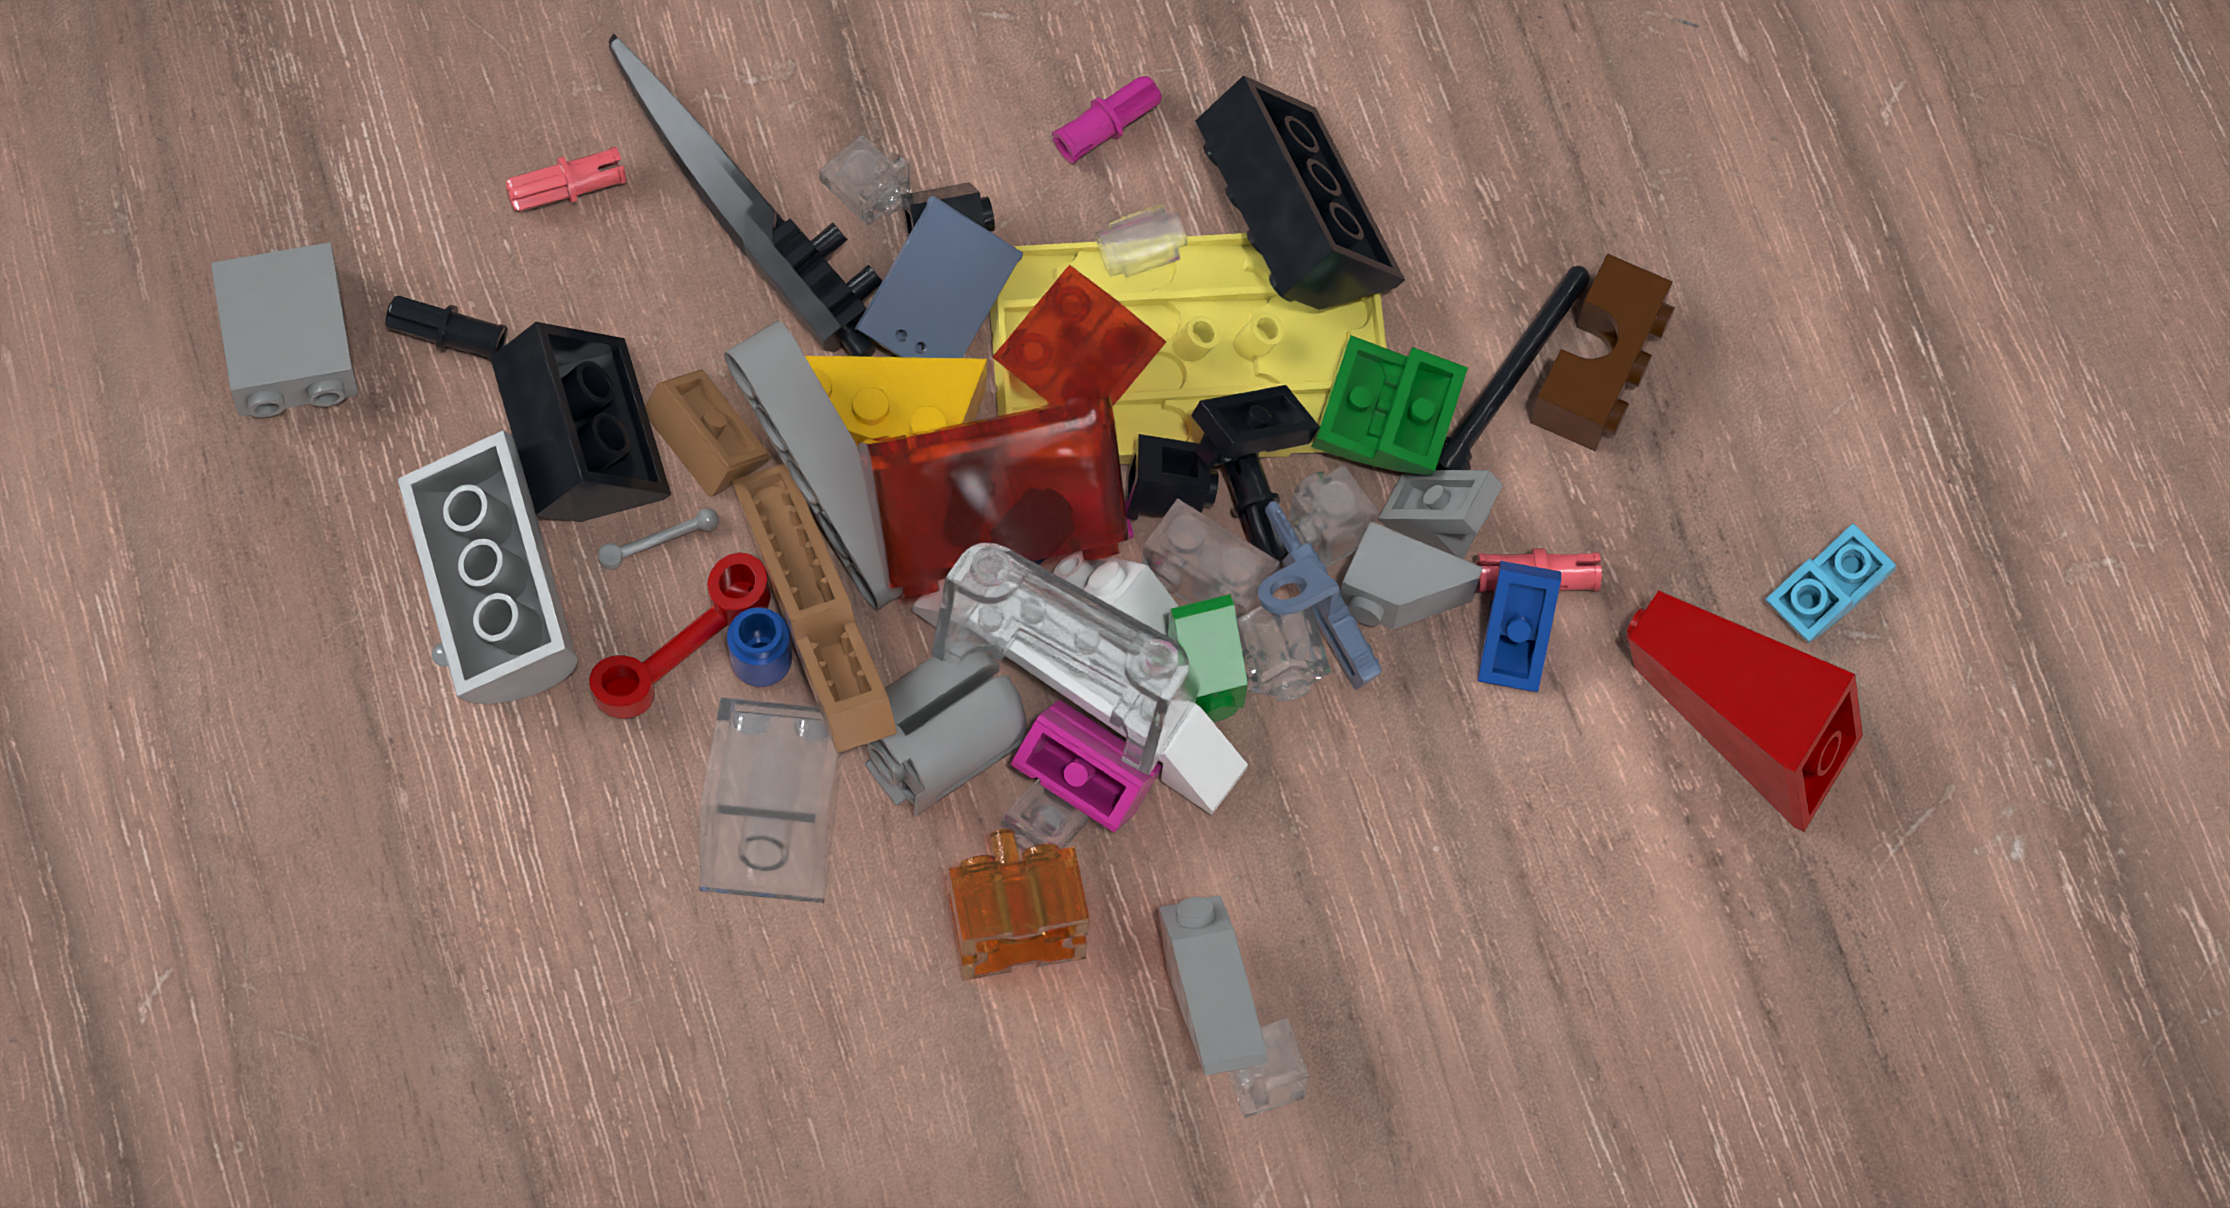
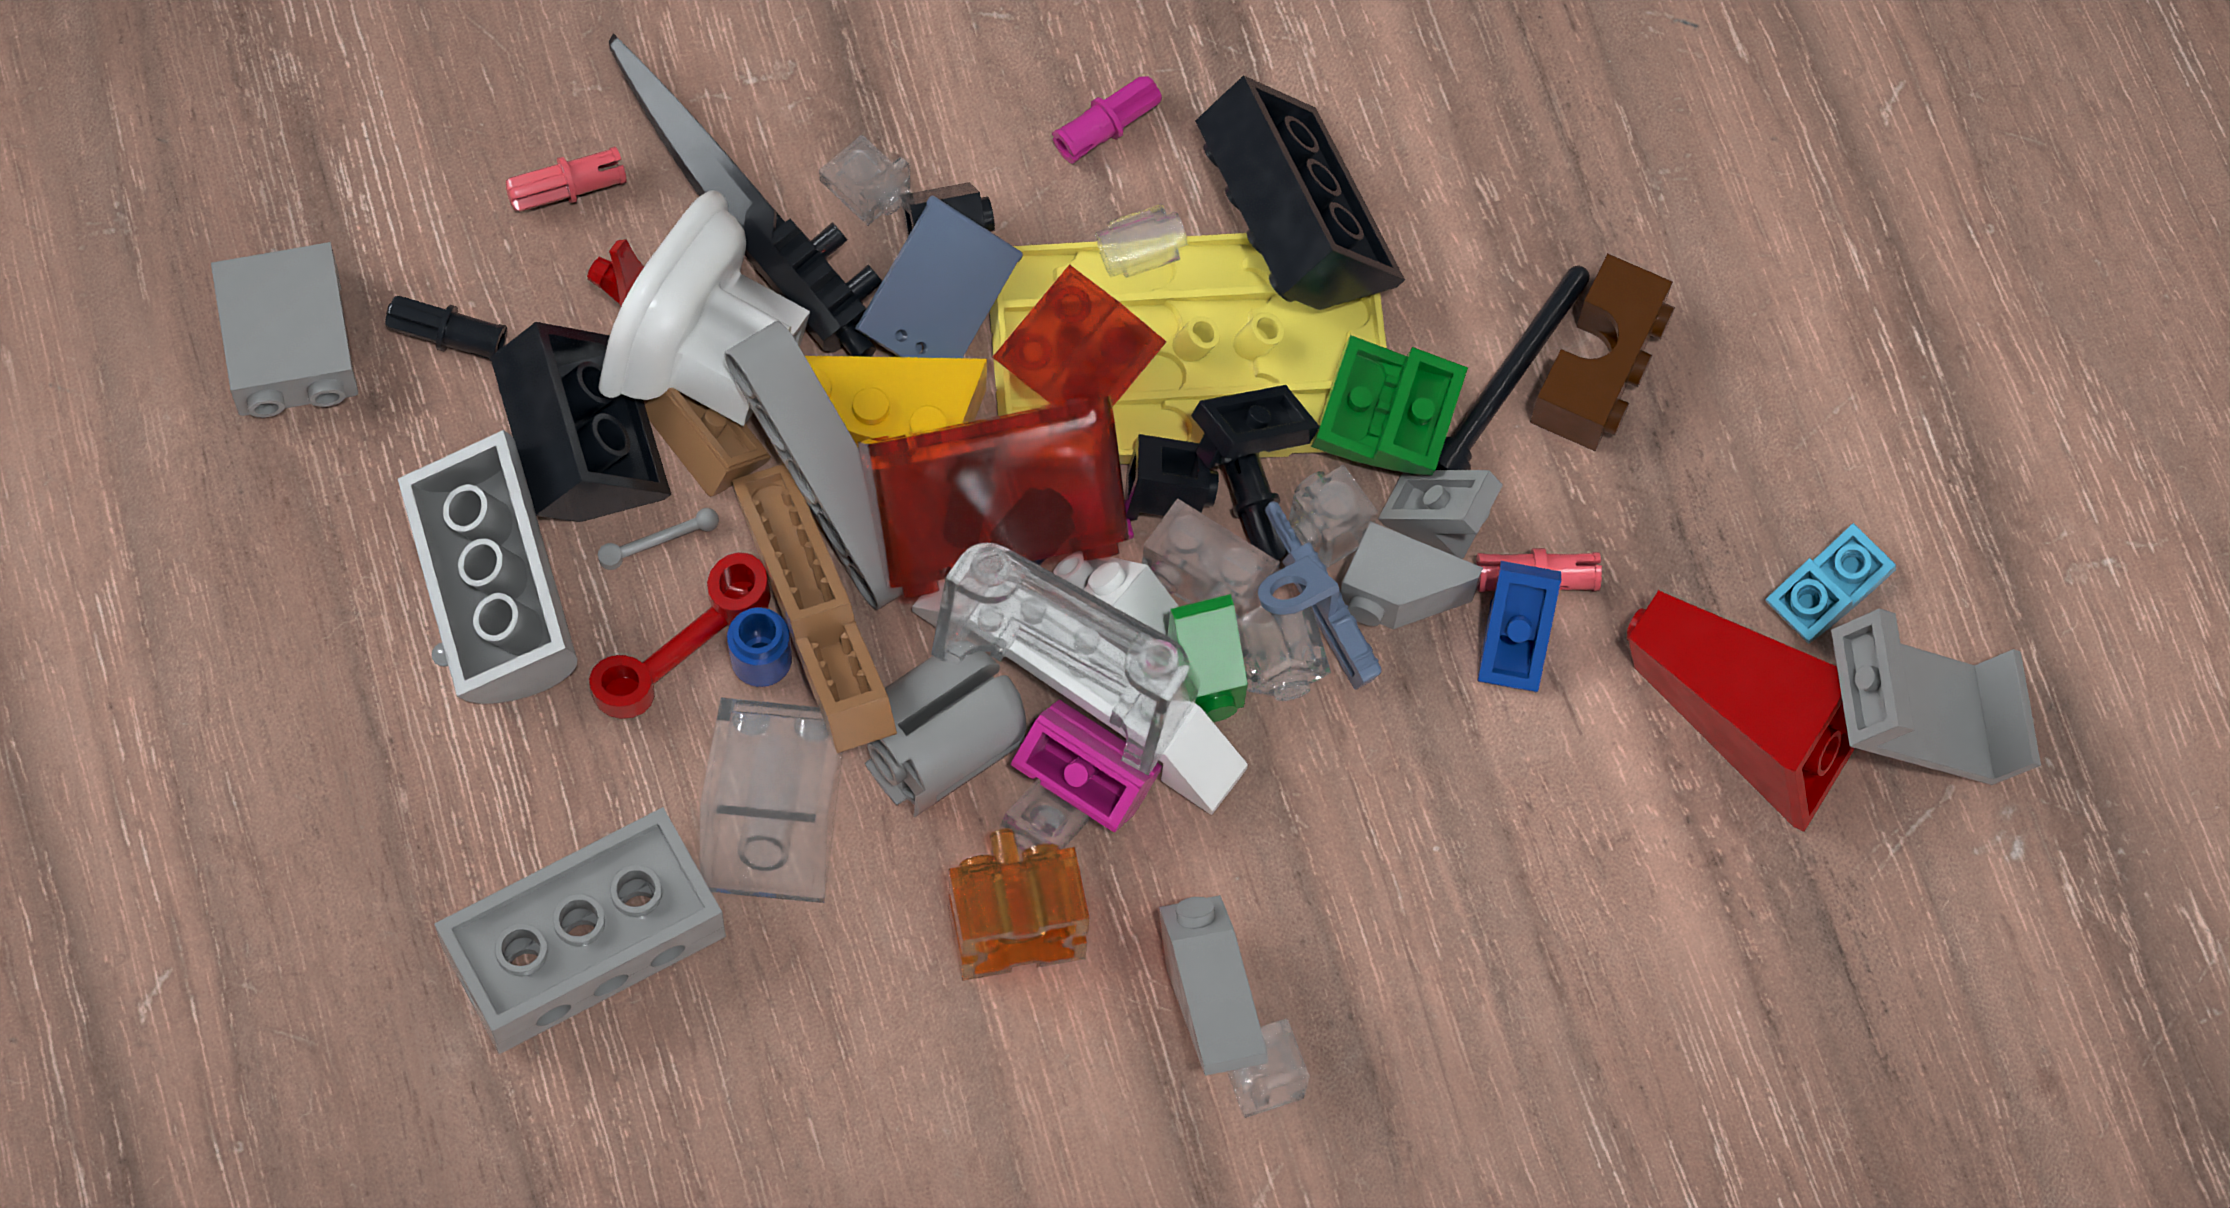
none -> light grey brick [434,807,726,1054]
none -> white piece [587,190,810,427]
none -> light grey panel [1831,608,2041,785]

